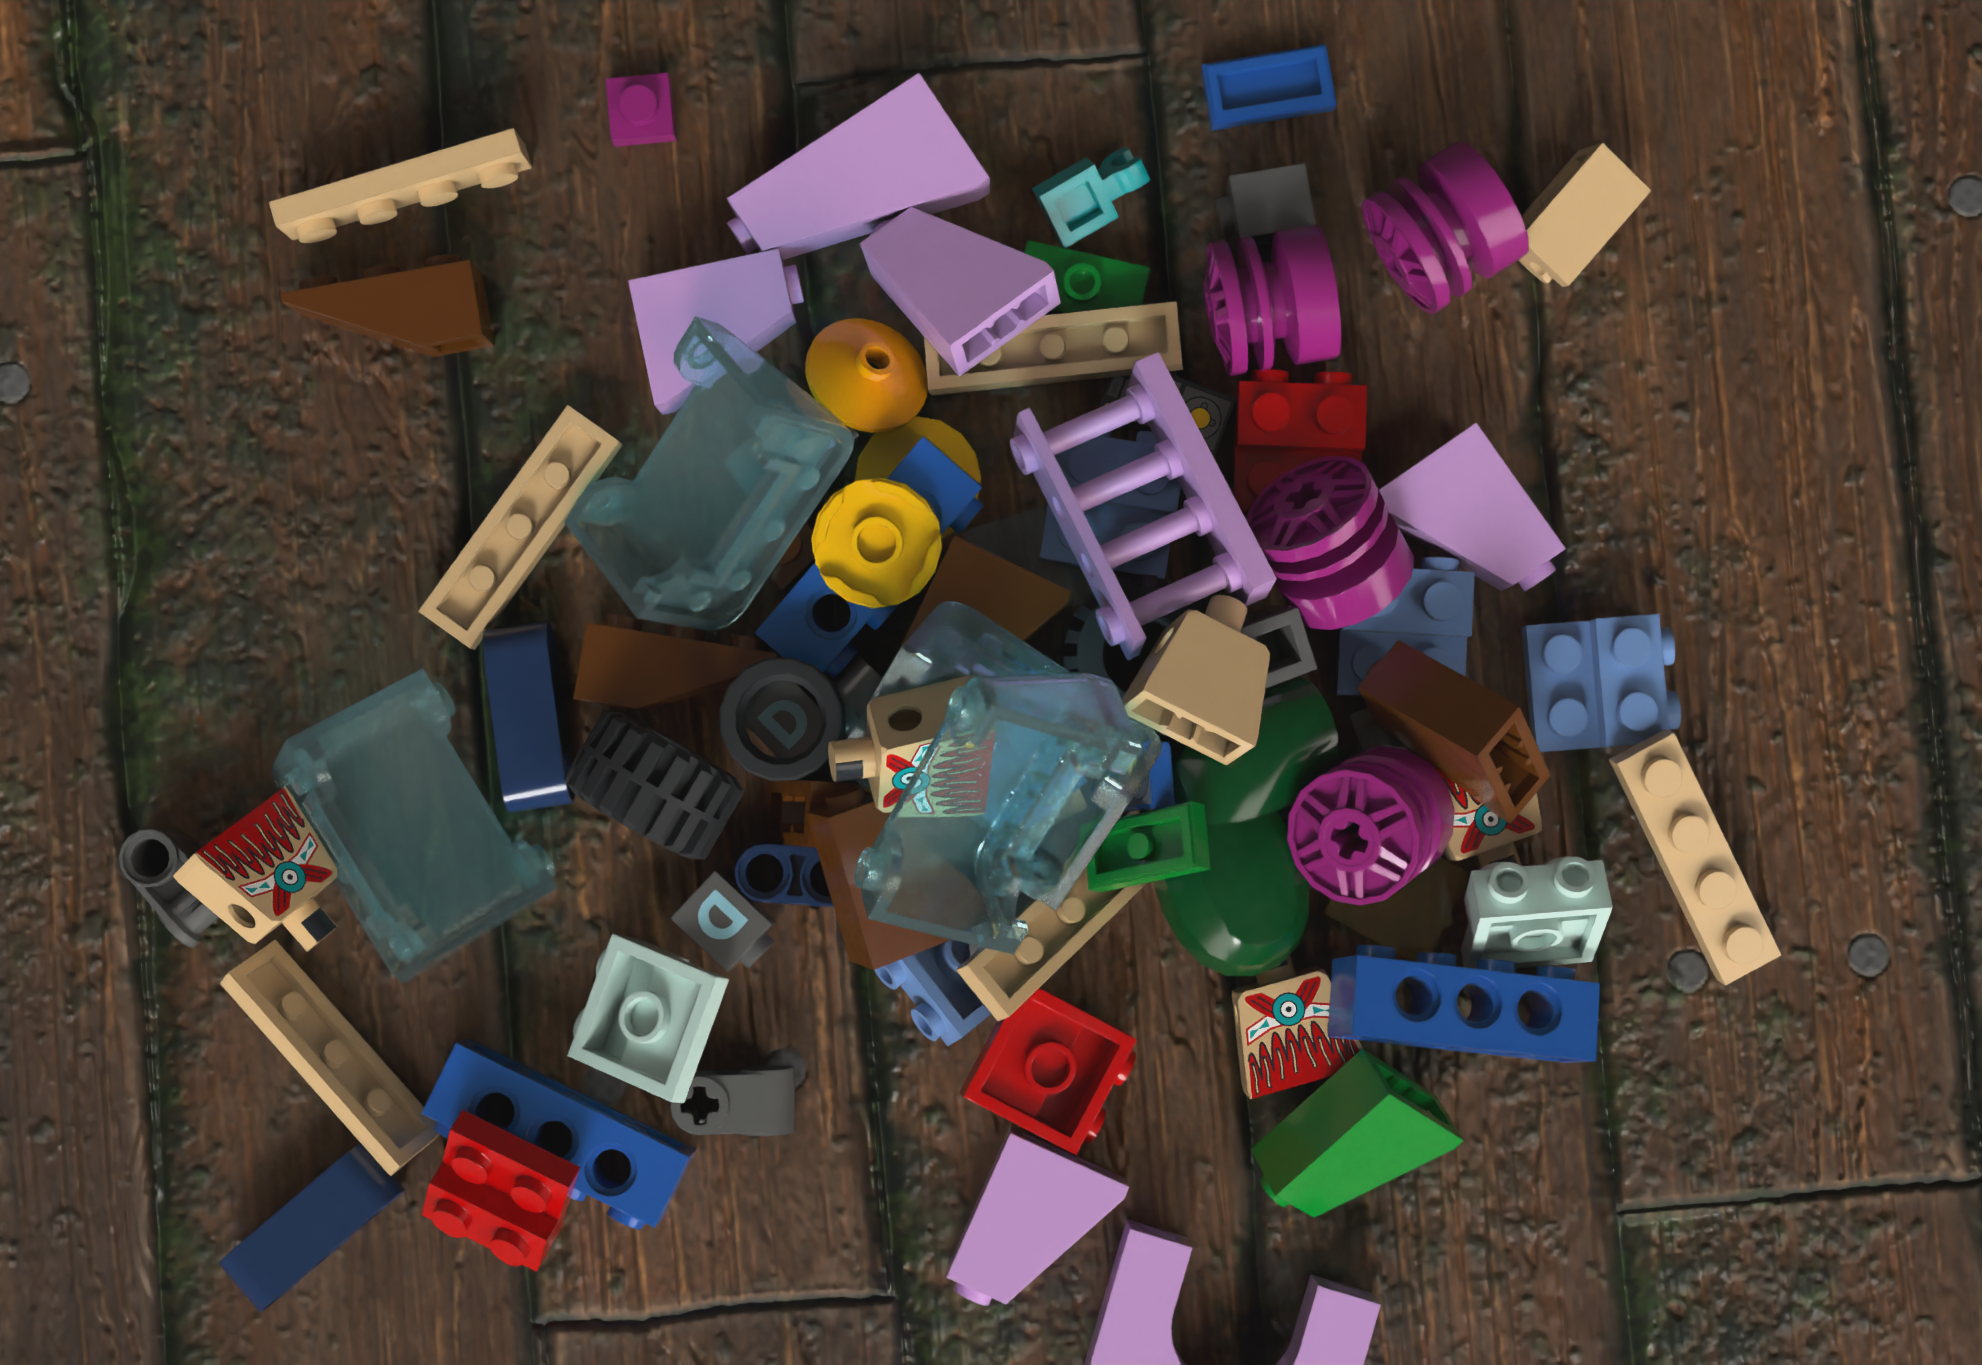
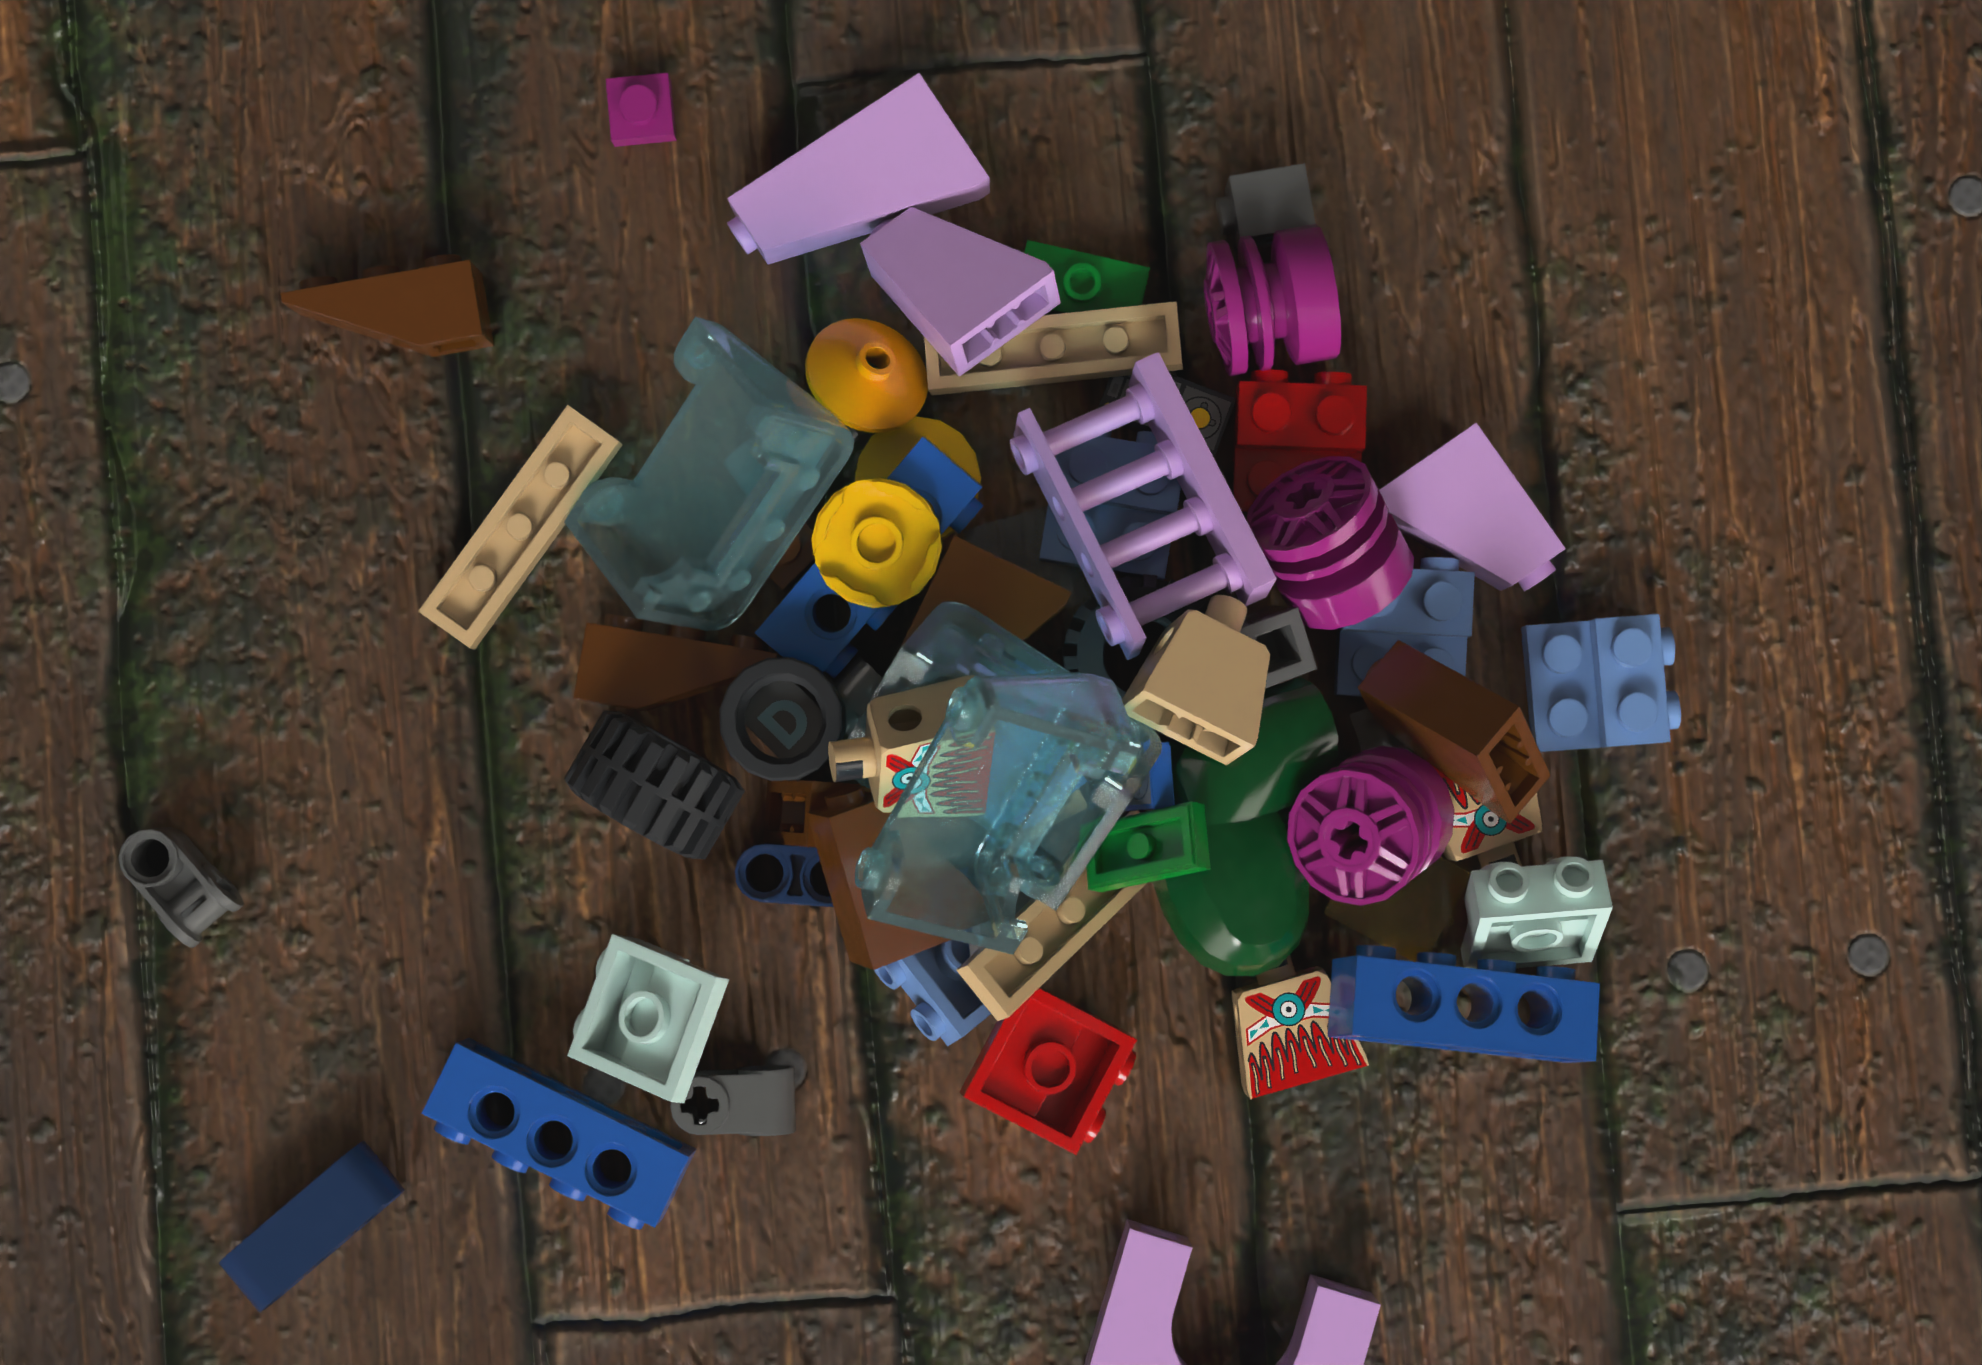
torso [173,787,338,952] -> none
tan plate [220,939,440,1176] -> none
tan plate [269,128,532,243] -> none
clear light blue windscreen [272,668,557,983] -> none
red plate [422,1110,581,1272] -> none
dark blue beam [482,621,575,813] -> none
lavender slope [628,248,804,415] -> none
dark grey brick [670,870,777,971] -> none
lavender slope [946,1126,1129,1306] -> none
teal plate [1032,147,1150,248] -> none
blue tile [1200,44,1337,131] -> none
green slope [1251,1049,1464,1218] -> none
magenta wheel [1361,141,1529,315] -> none
tan hinge [1518,143,1651,287] -> none
tan plate [1609,729,1781,986] -> none

